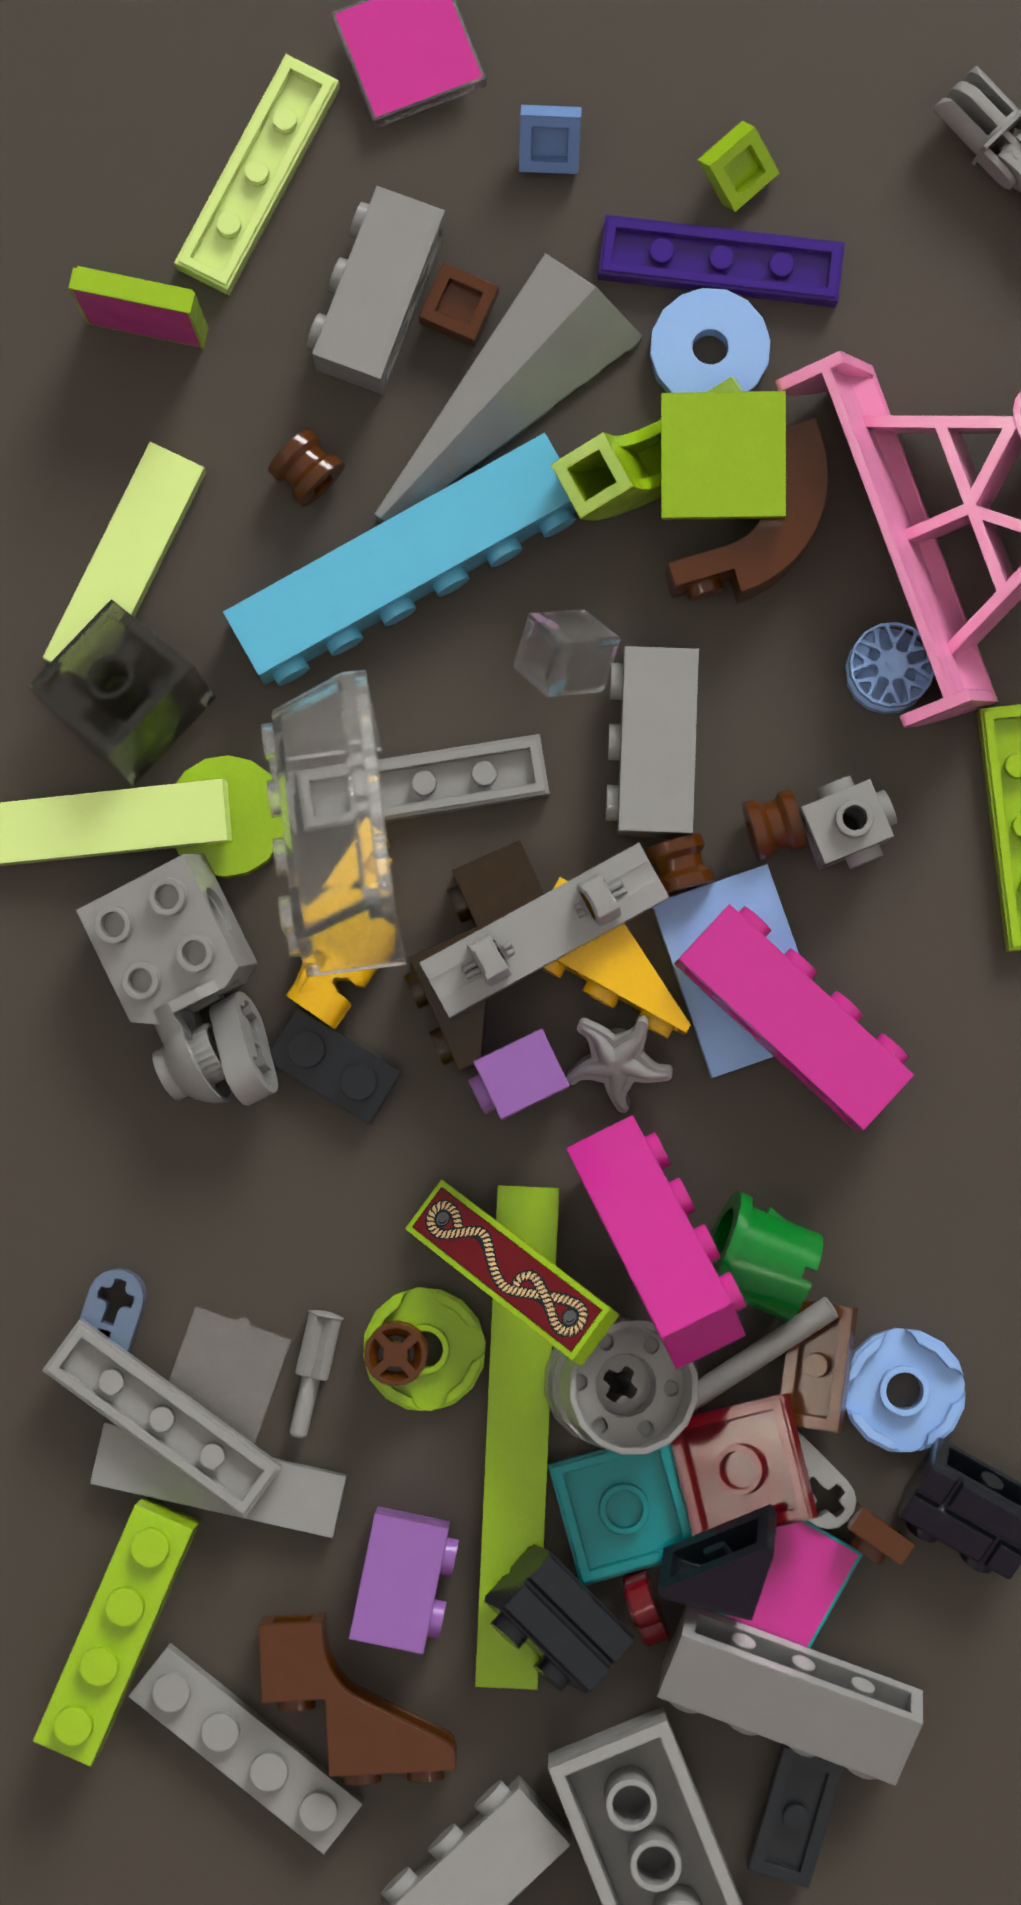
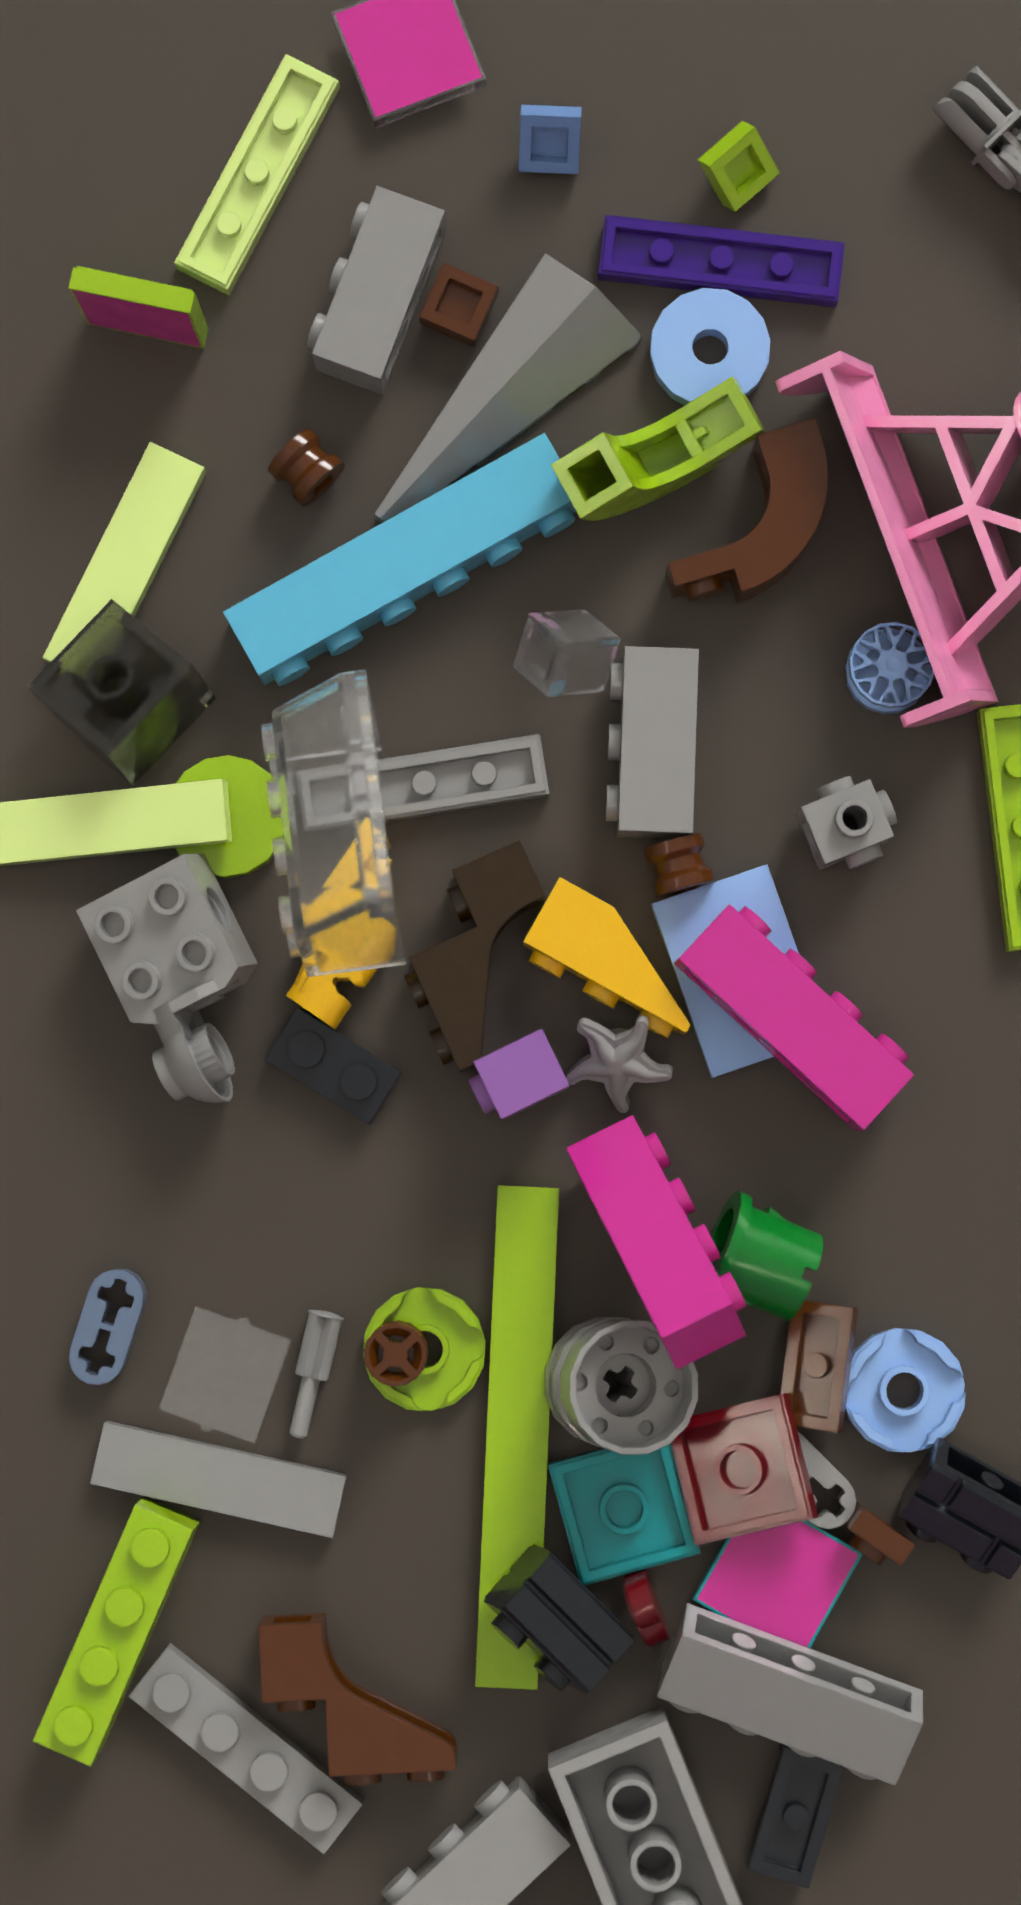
light grey tile [42,1318,282,1519] -> none
light grey beam [209,991,279,1106] -> none
medium lavender brick [349,1506,459,1654] -> none
tile [405,1179,620,1367] -> none
light grey hinge [420,843,669,1019] -> none
black slope [658,1504,777,1621] -> none
lime tile [661,391,786,520] -> none
light grey bar [693,1297,838,1412] -> none
reddish brown wheel [742,789,807,861] -> none

